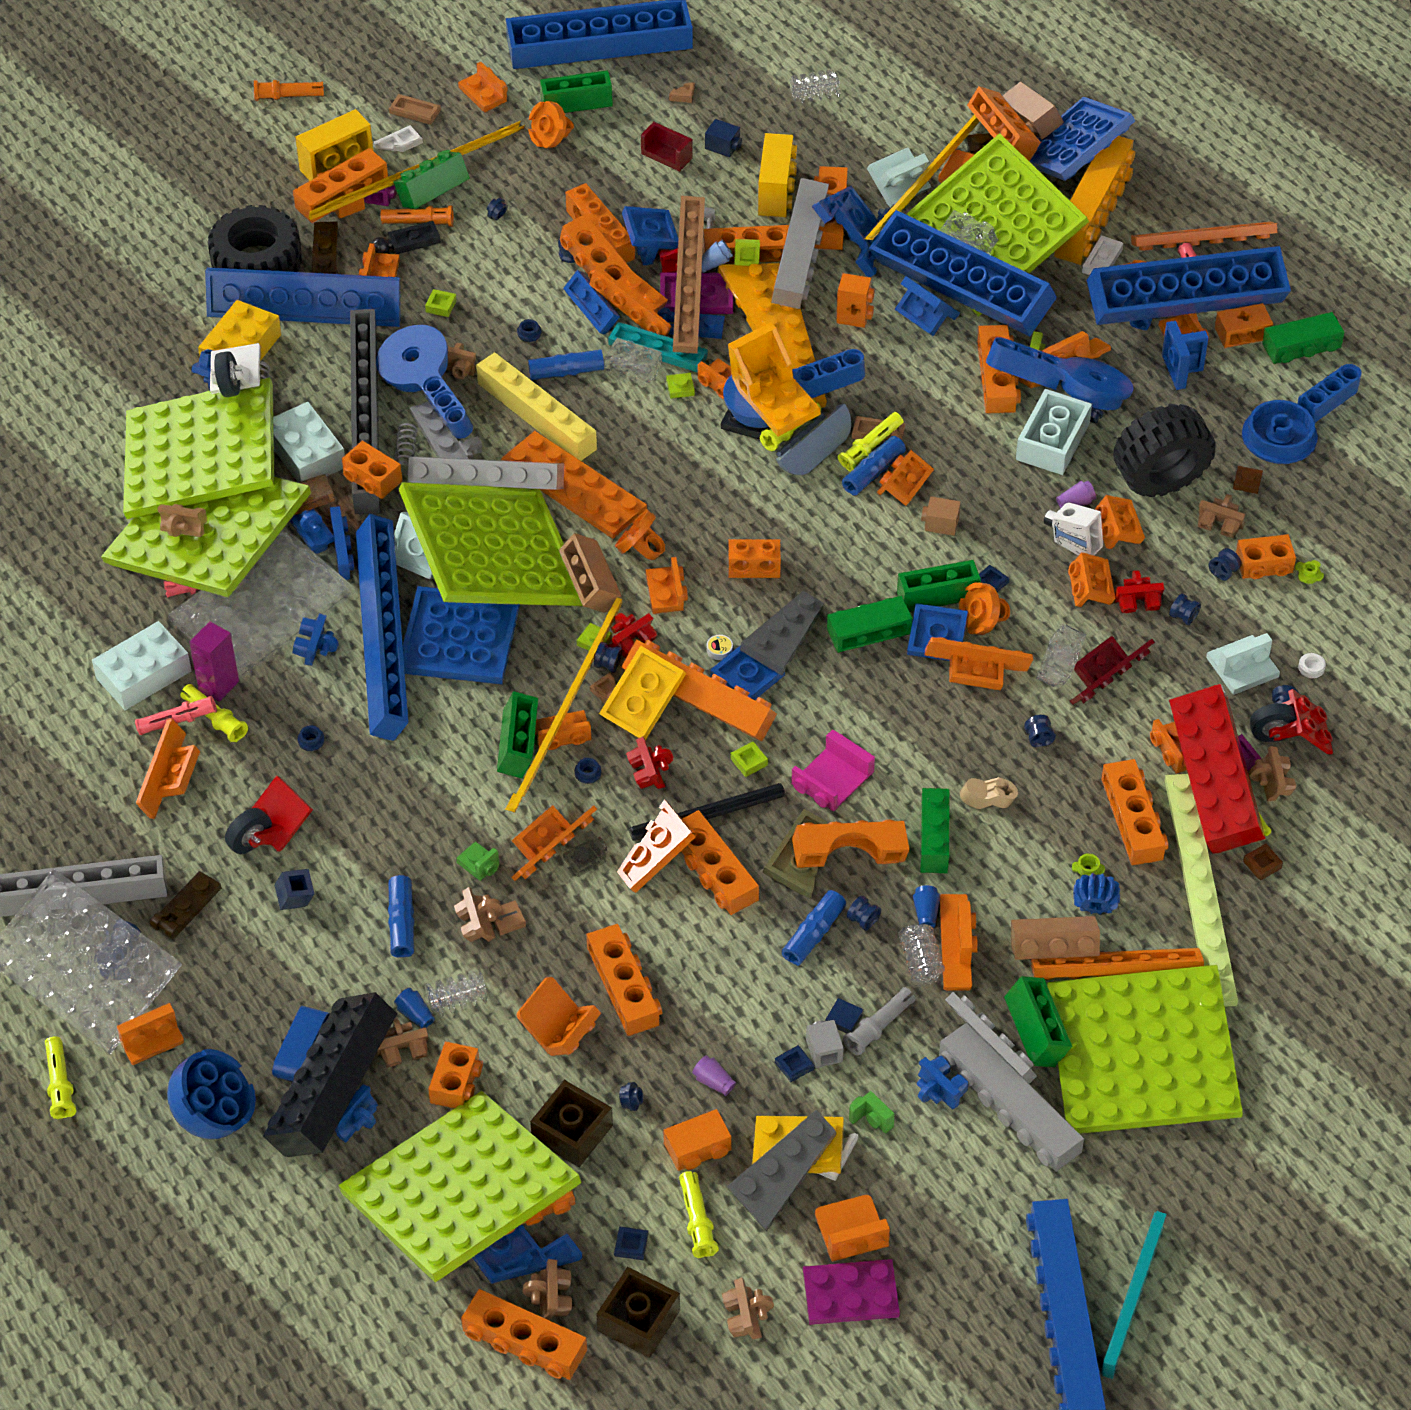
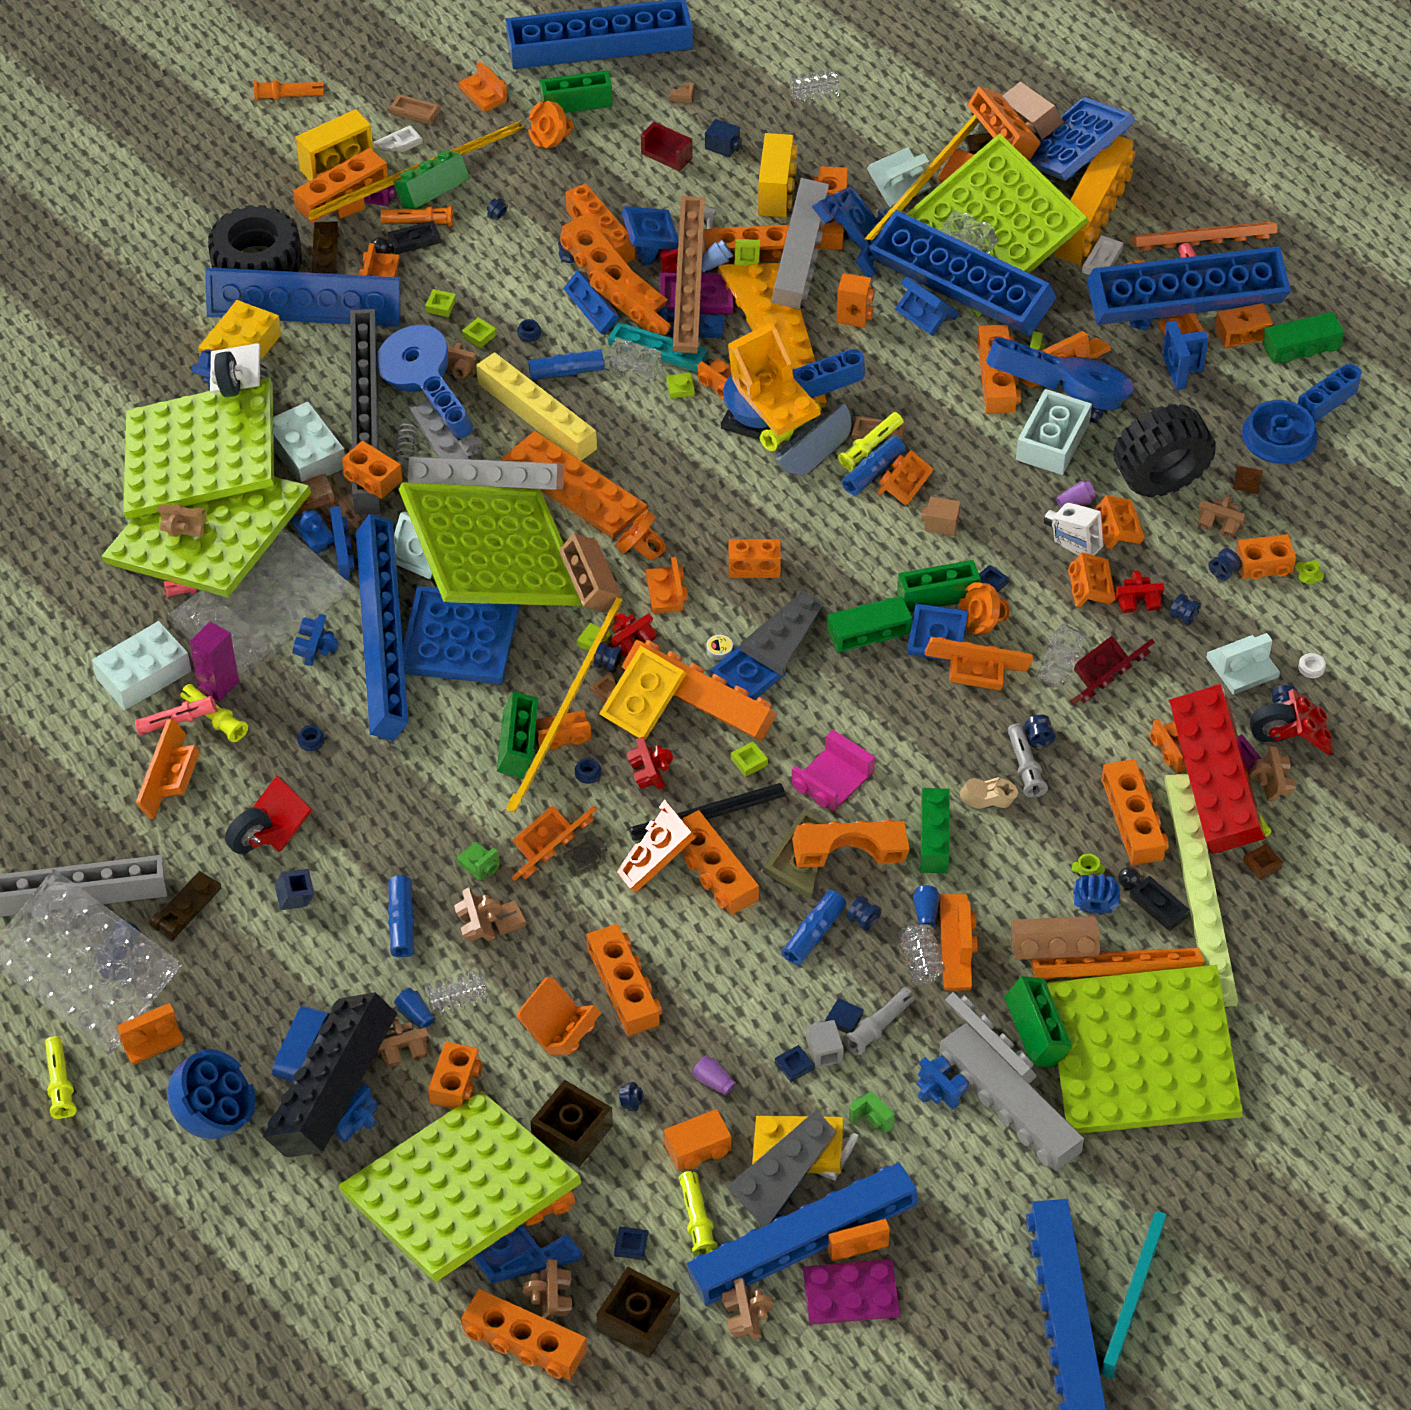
none -> lime plate [462,317,497,349]
none -> blue brick [687,1162,918,1306]
none -> light grey pin [1008,723,1048,798]
none -> black plate [1118,867,1190,931]

